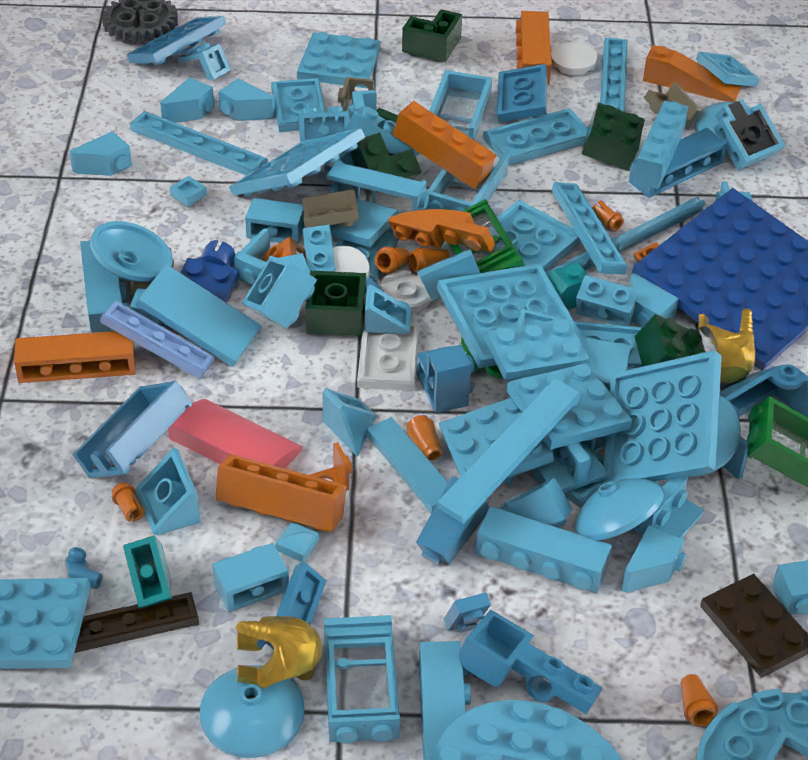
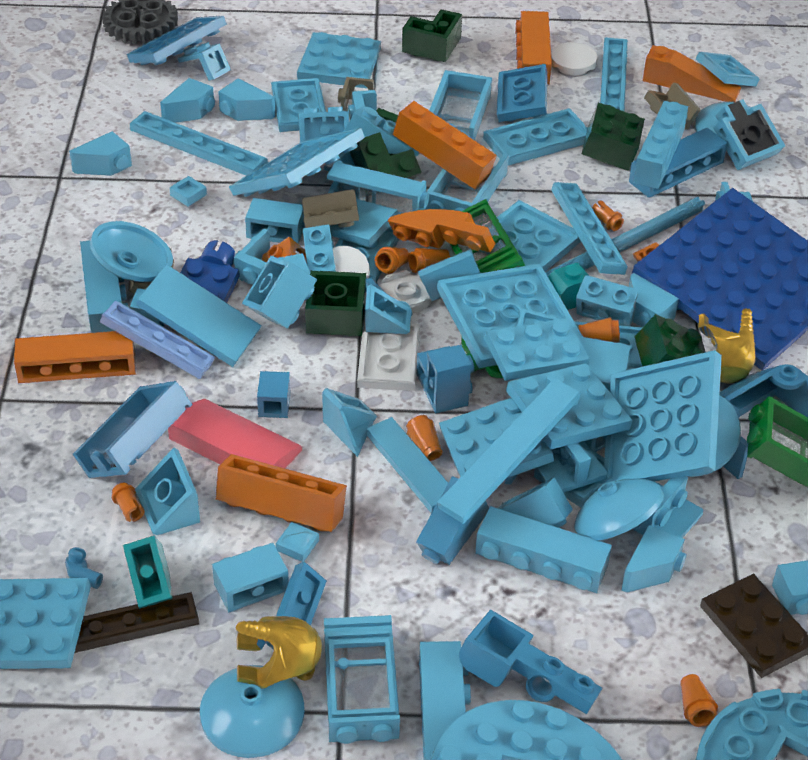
orange bracket [310,442,353,491] -> none
dark azure plate [444,592,491,633] -> none
none -> dark azure brick [257,371,291,418]
none -> orange cone [579,317,620,343]

